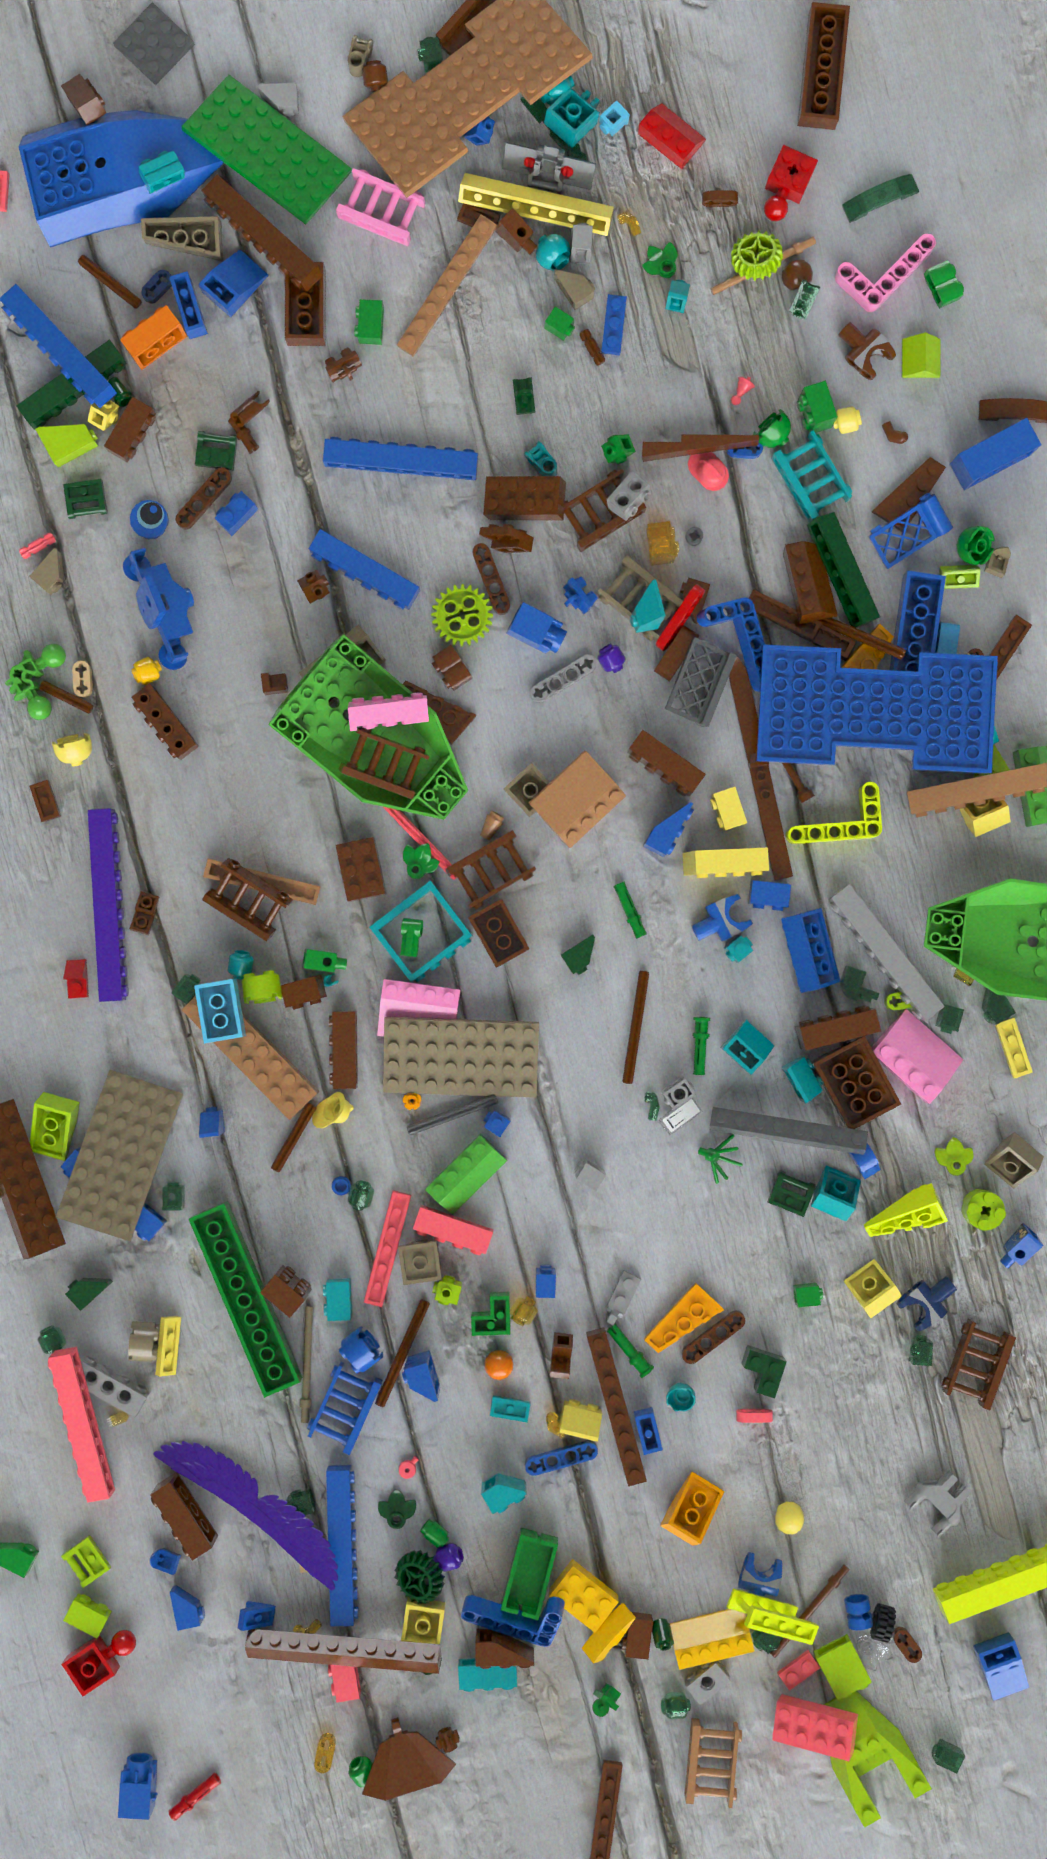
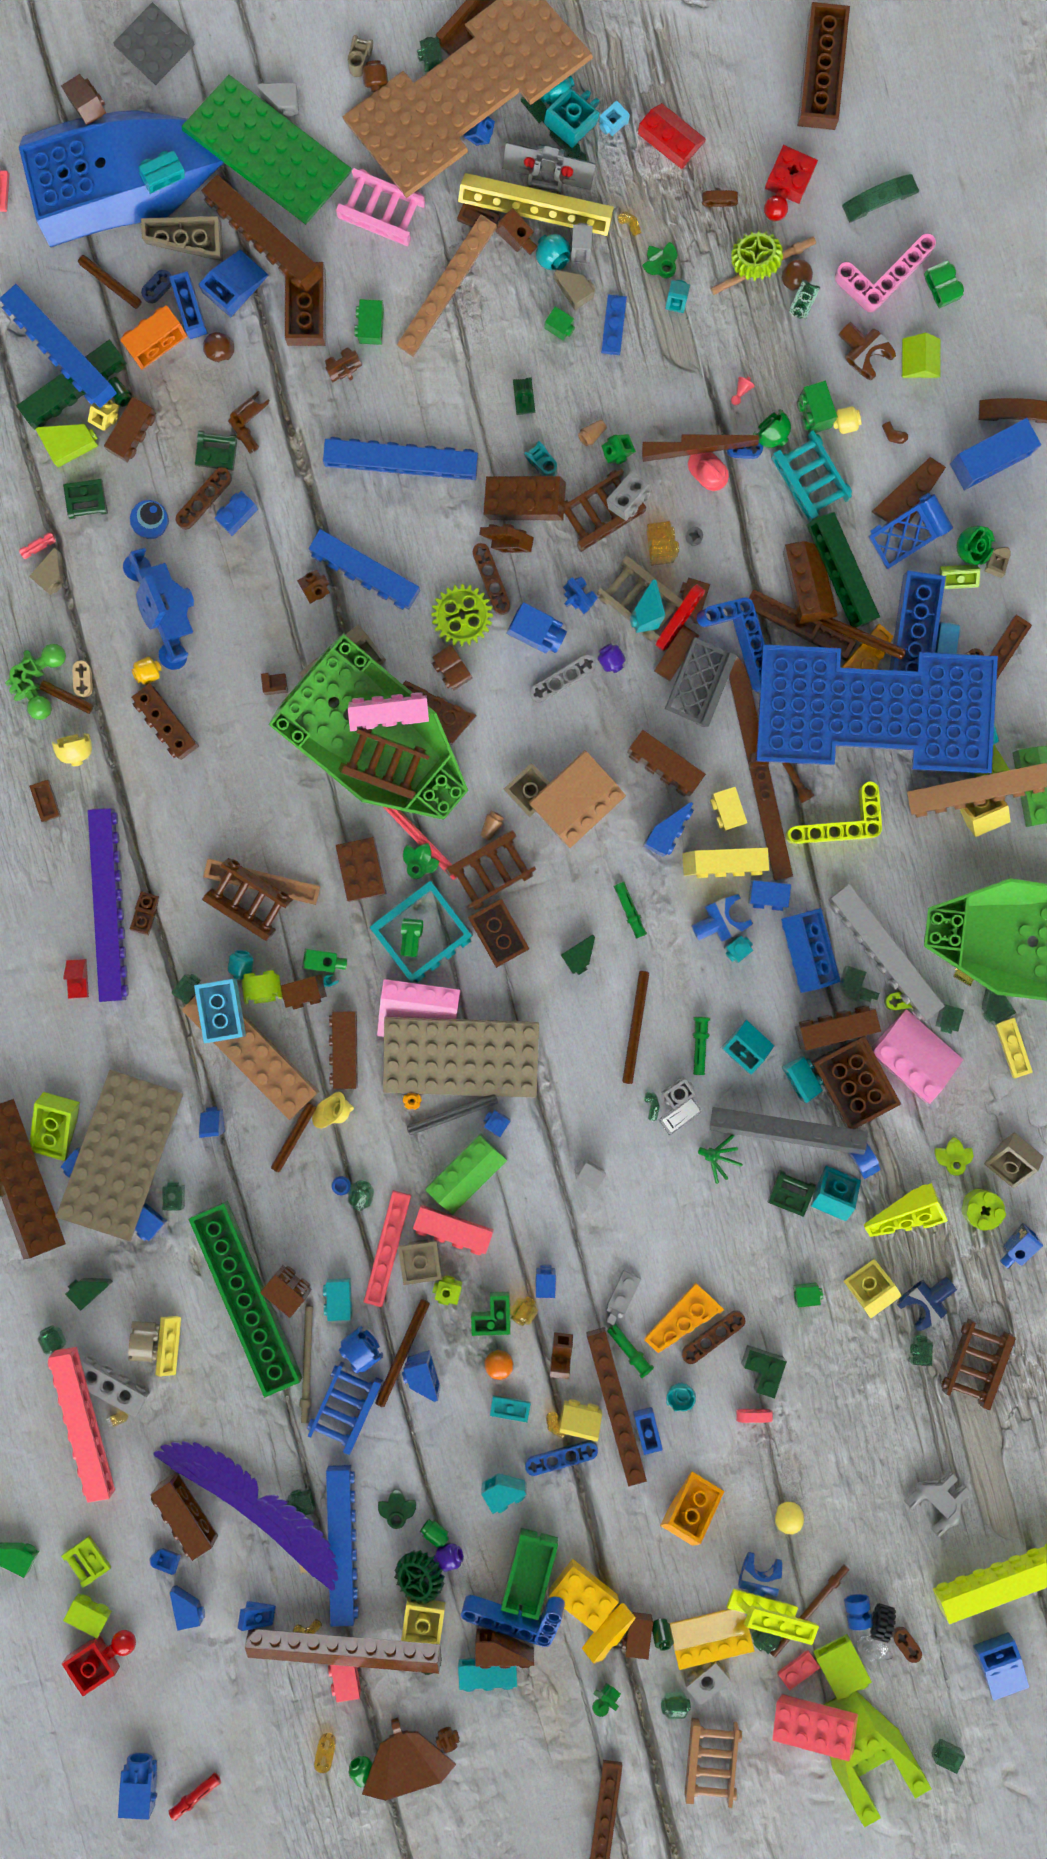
coral piece [398,1456,419,1479] -> none
reddish brown axle [580,329,605,366] -> none
none -> reddish brown hair [203,332,234,363]
none -> medium nougat cone [578,419,607,446]

